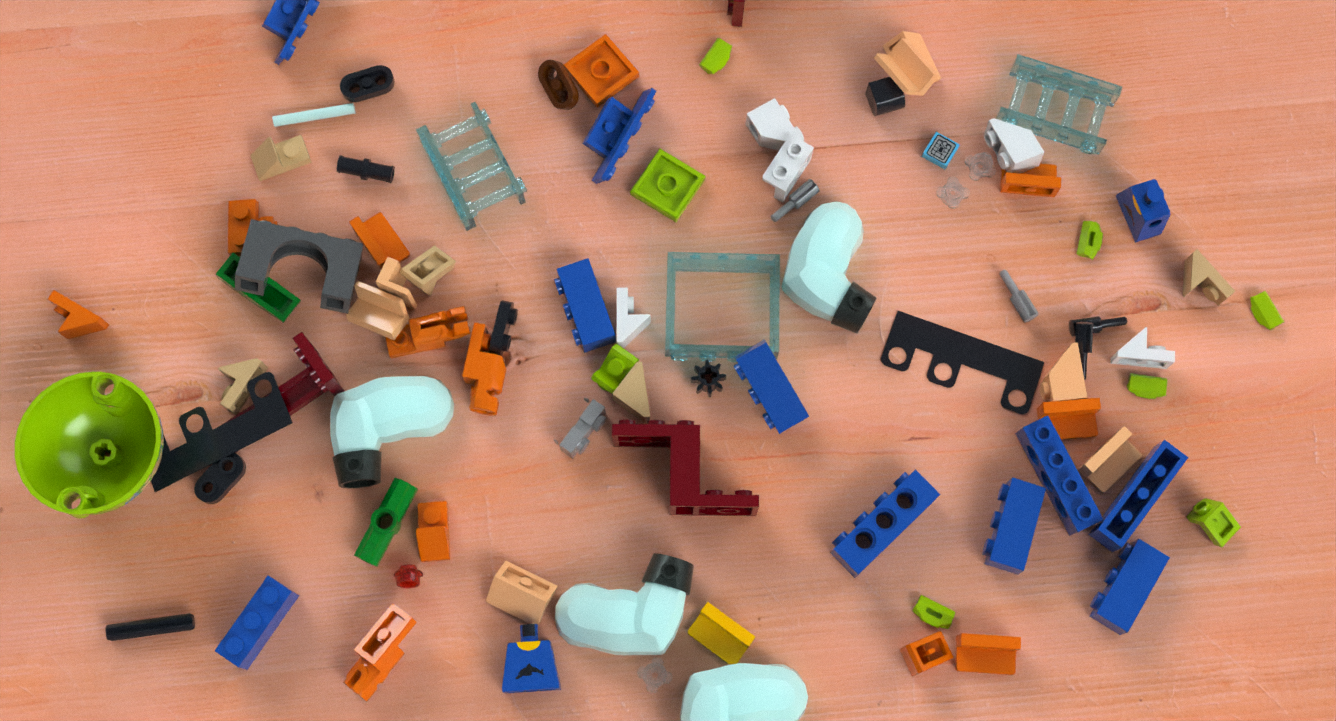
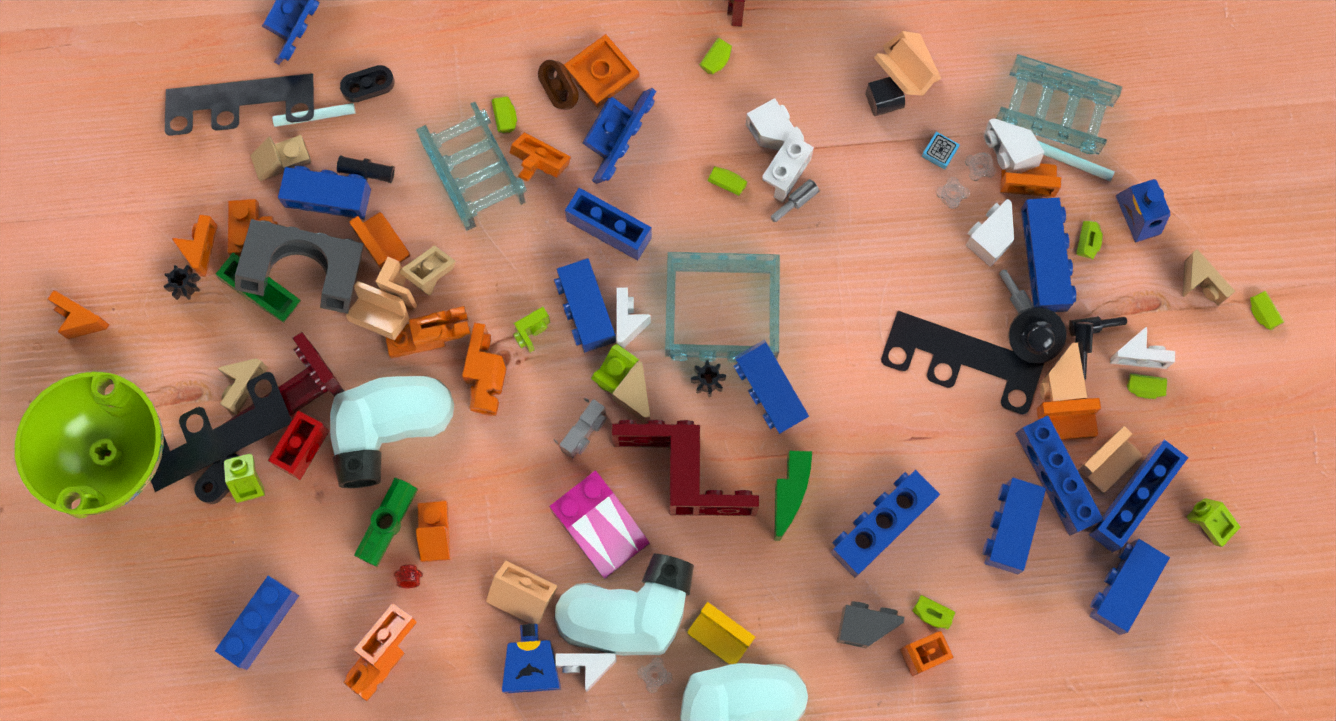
black axle [105,613,195,641] -> none
black plate [489,300,518,356] -> none
lime tile [630,149,706,222] -> none
light aqua piece [782,201,877,334] -> none
orange panel [956,633,1021,675] -> none
none -> black gear [164,265,201,300]
none -> black piece [165,73,314,136]
none -> orange slope [172,214,218,277]
none -> lime bracket [224,454,265,503]
none -> red brick [268,411,330,480]
none -> blue brick [278,166,371,220]
none -> lime piece [491,96,517,133]
none -> orange plate [509,132,571,182]
none -> lime bracket [513,307,550,353]
none -> dark pink slope [549,470,650,579]
none -> white slope [556,653,616,692]
none -> blue brick [565,188,652,261]
none -> lime piece [708,166,747,196]
none -> green slope [774,451,812,541]
none -> dark grey slope [837,601,905,648]
none -> white slope [966,199,1014,267]
none -> black plate [1008,307,1066,363]
none -> blue brick [1021,197,1076,312]
none -> light aqua bar [1038,141,1115,181]

